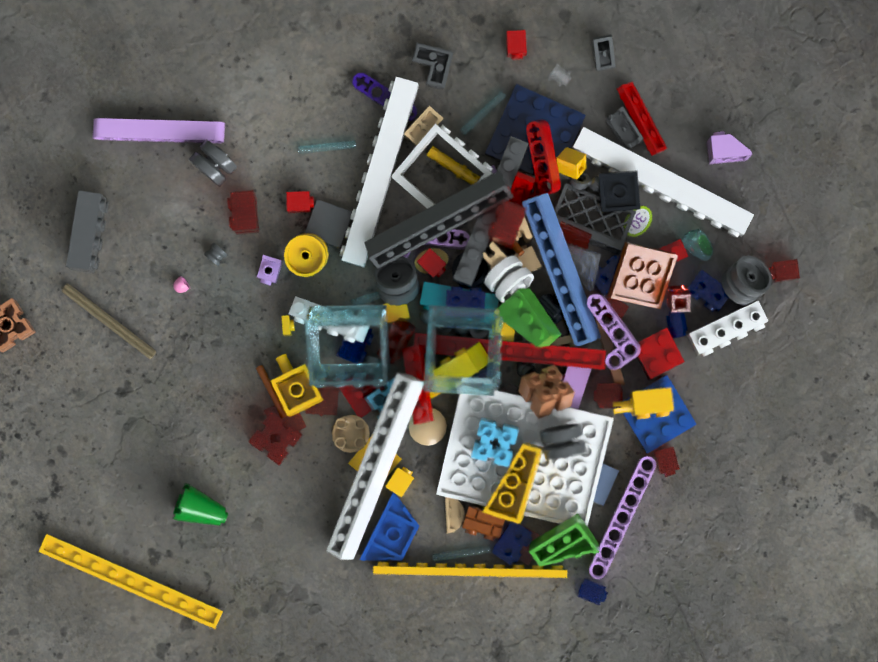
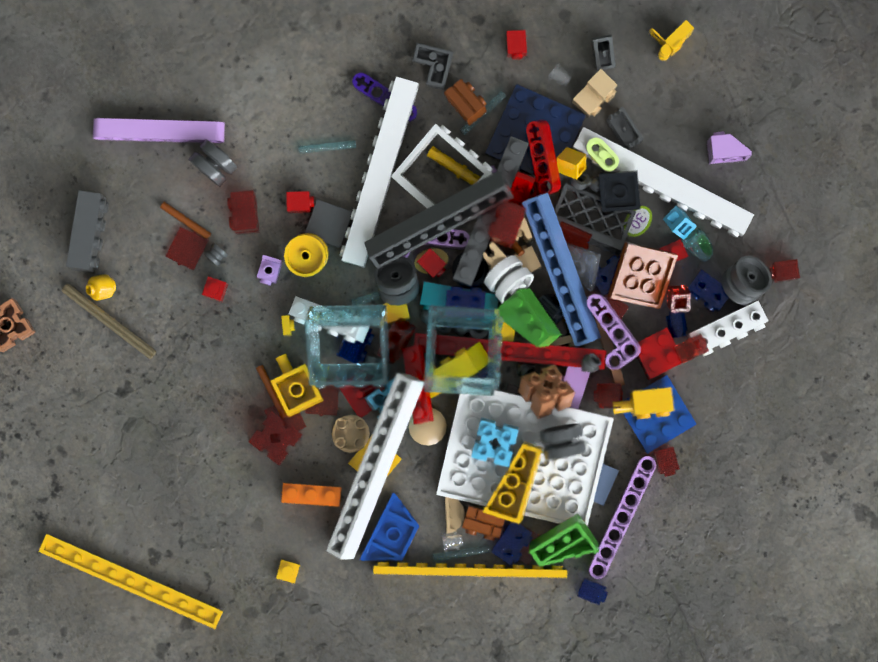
green cone [172,483,228,526] -> none
bright pink hinge [173,276,190,293] -> none
yellow brick [385,466,414,497] -> none
tan hinge [404,106,444,147] -> none
red plate [617,82,668,156] -> none
none -> yellow head [86,274,116,301]
none -> dark orange bar [160,202,212,240]
none -> clear red piece [165,227,208,270]
none -> red brick [202,277,228,302]
none -> yellow plate [276,560,300,584]
none -> orange brick [281,483,342,507]
none -> clear brick [442,531,463,552]
none -> dark orange brick [444,79,487,125]
none -> tan brick [572,69,617,118]
none -> dark grey plate [581,353,601,373]
none -> yellowish green plate [586,138,619,172]
none -> yellow piece [649,20,694,61]
none -> medium azure brick [663,206,697,240]
none -> clear red brick [674,334,709,364]

